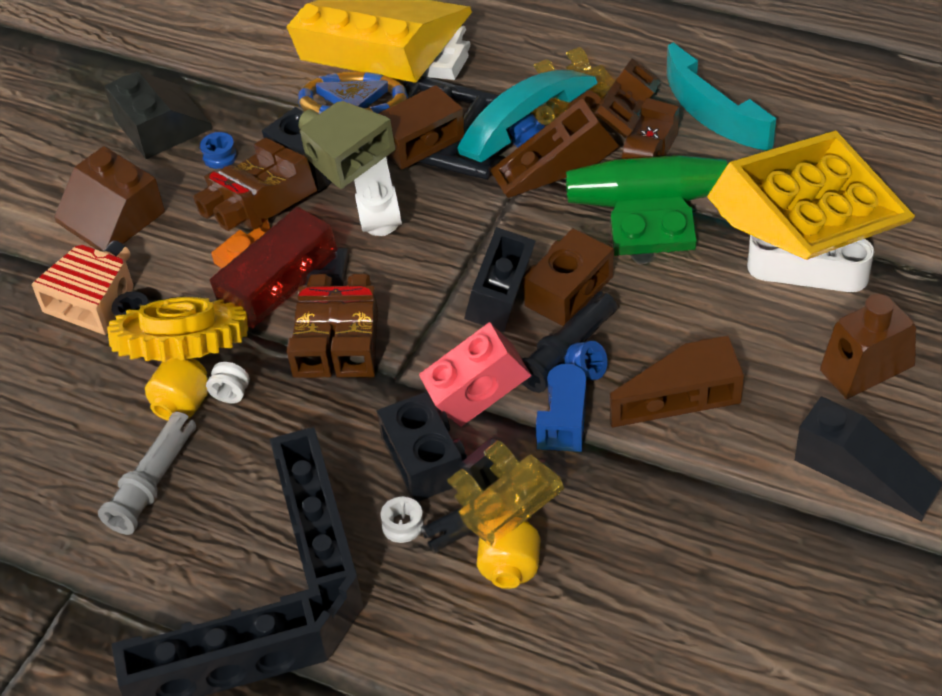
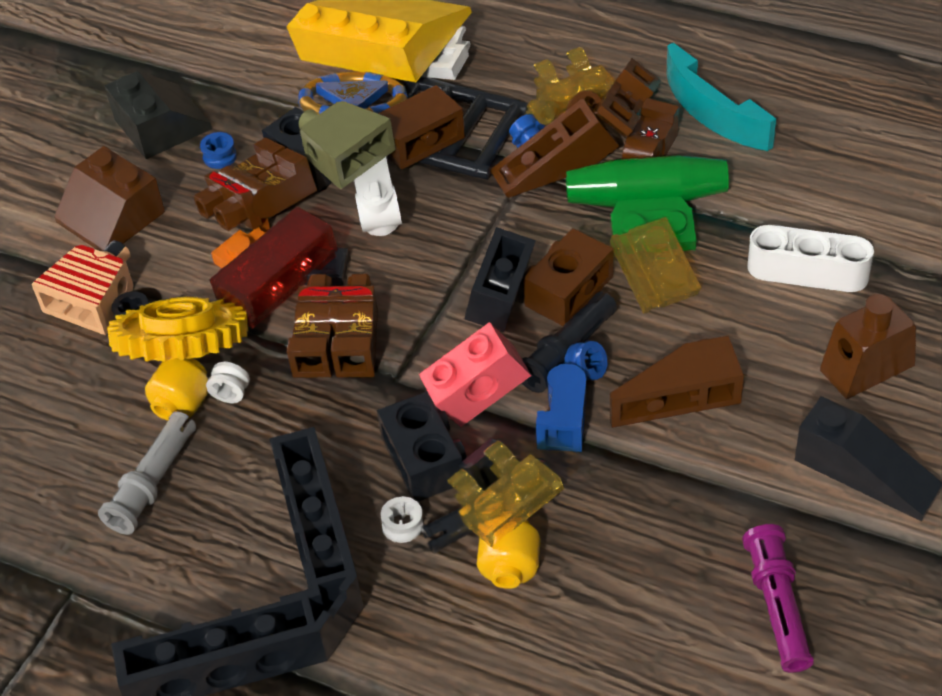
teal slope [457,70,597,162] -> none
yellow slope [707,130,915,260] -> none
none -> clear yellow plate [609,217,701,314]
none -> magenta pin [742,524,814,673]

